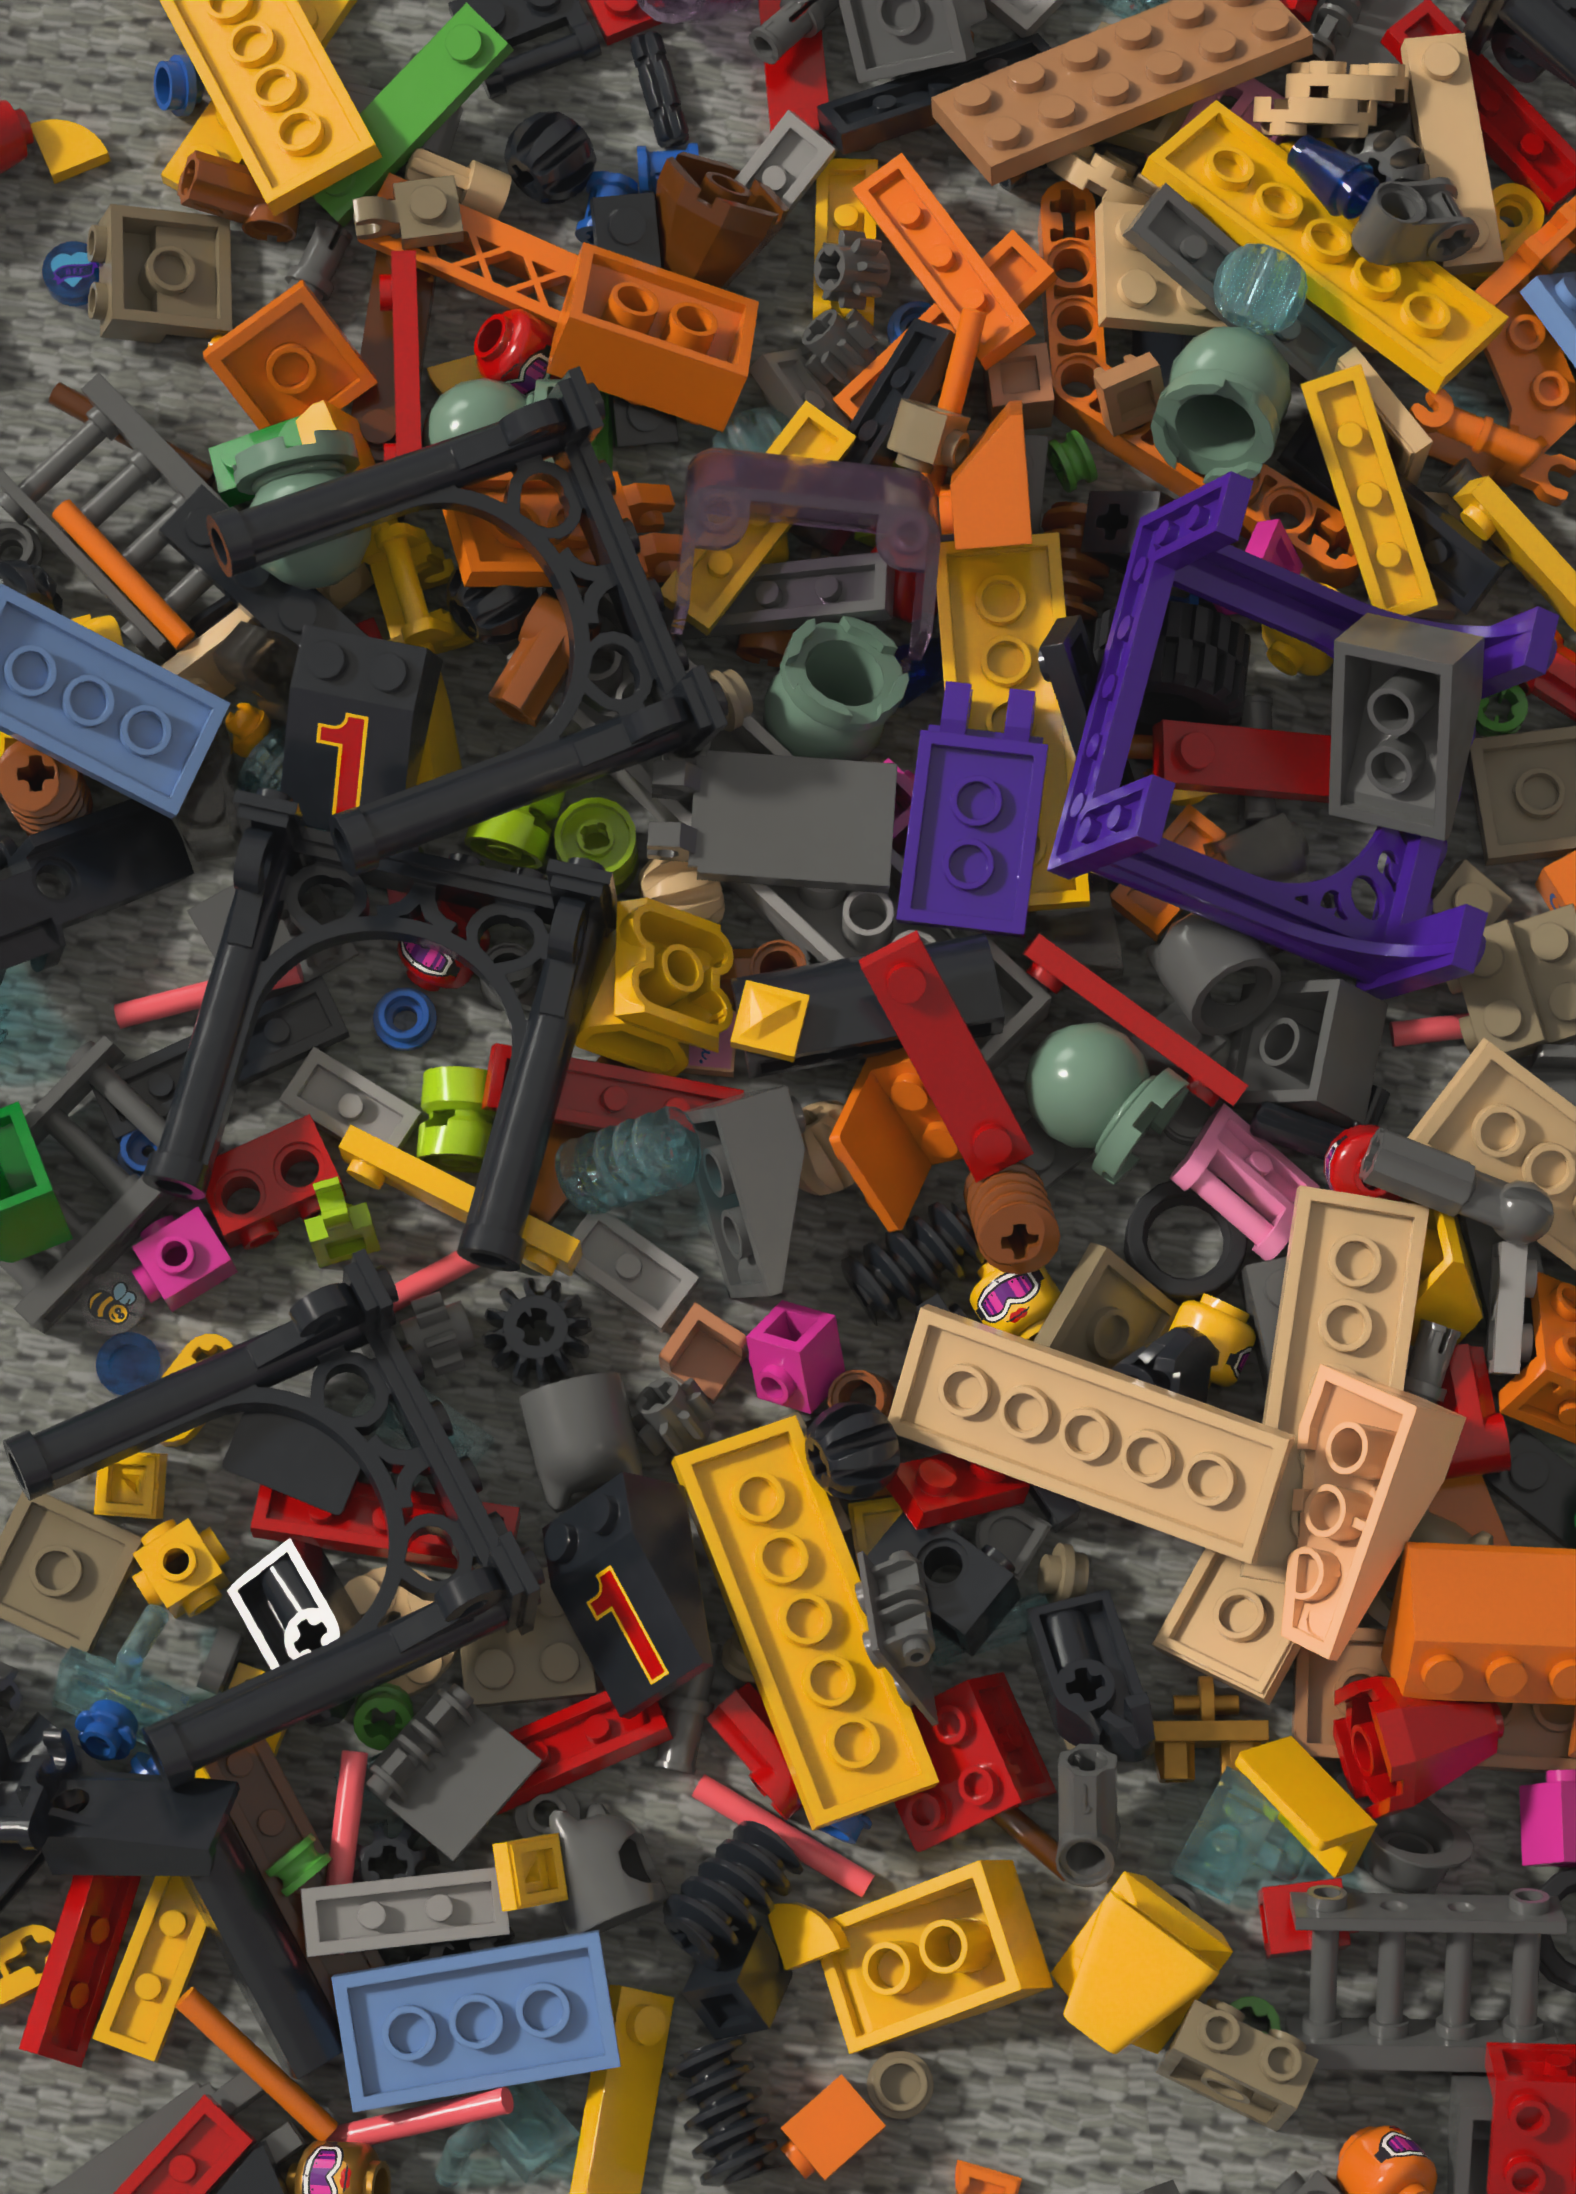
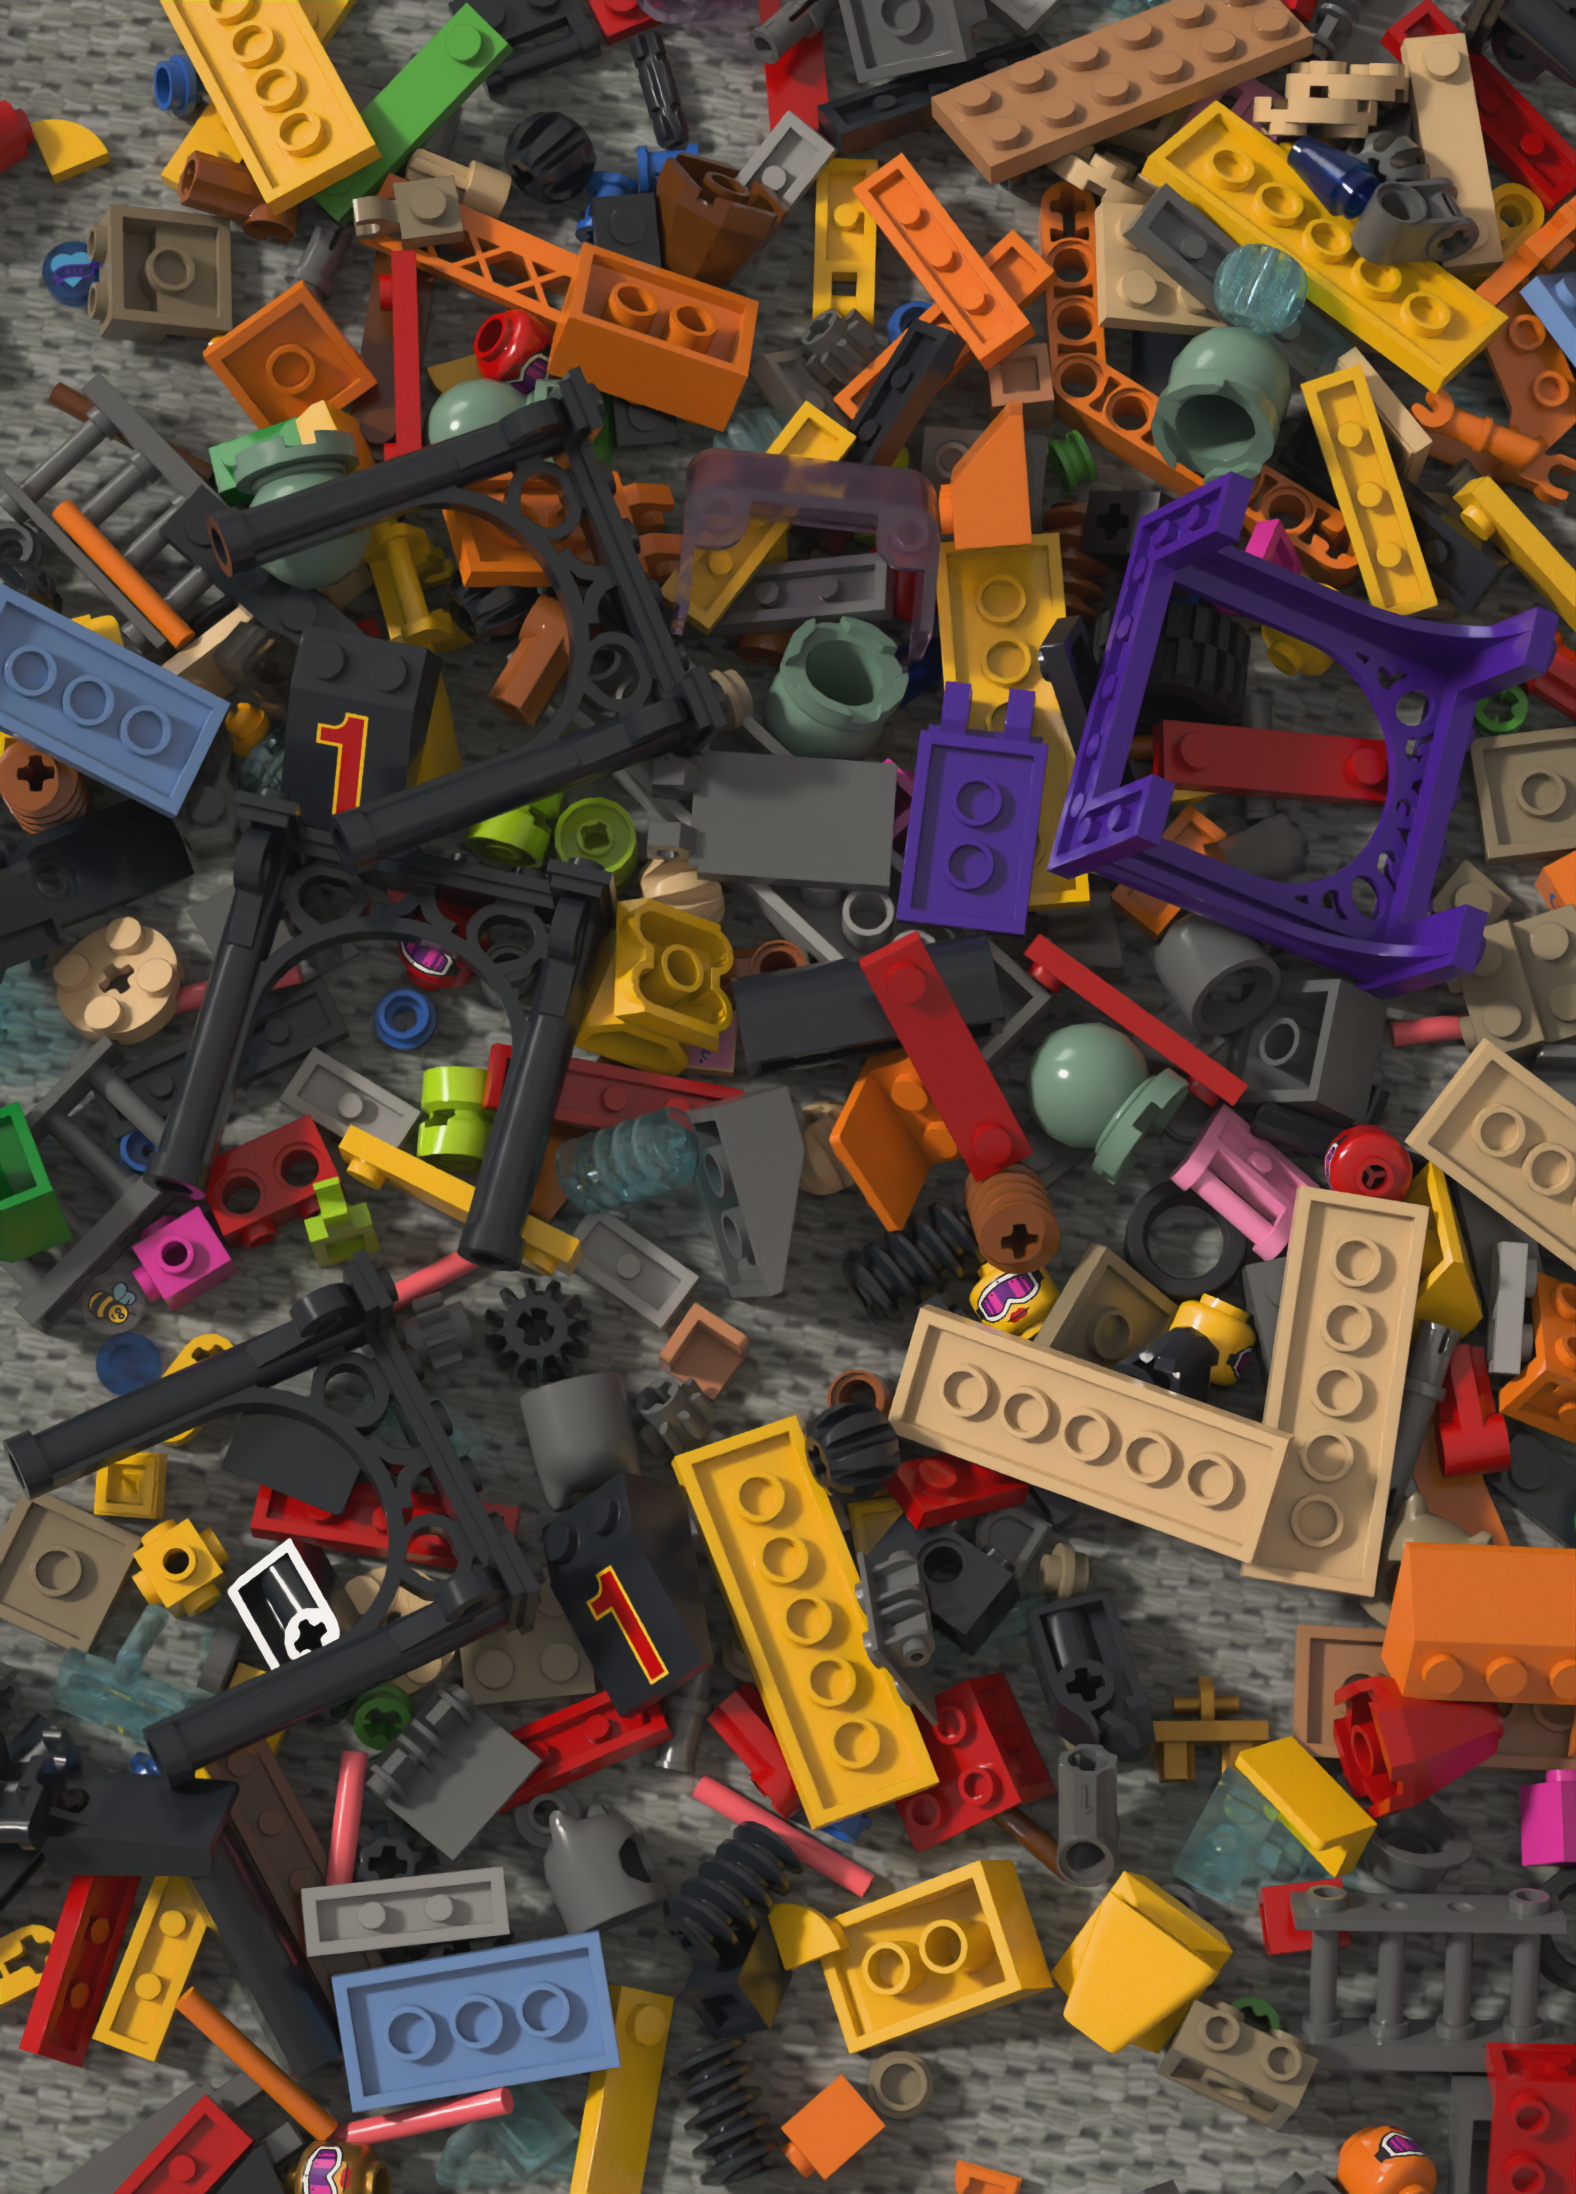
blue plate [75,1700,139,1761] -> none
bright green bush [265,1833,332,1897] -> none
yellow tile [492,1833,568,1911] -> none
yellow tile [730,980,810,1062] -> none
dark pink brick [746,1300,846,1414] -> none
dark grey gear [814,230,891,310] -> none
dark tan plate [887,398,970,474] -> none
orange bar [916,307,987,497] -> none
medium nougat tile [1093,352,1165,437] -> none
tan plate [1152,1548,1301,1705] -> none
light nougat wedge [1281,1364,1467,1661] -> none
dark grey slope [1329,613,1485,841] -> none
dark grey piece [1359,1127,1554,1245] -> none
none -> tan plate [53,917,185,1045]

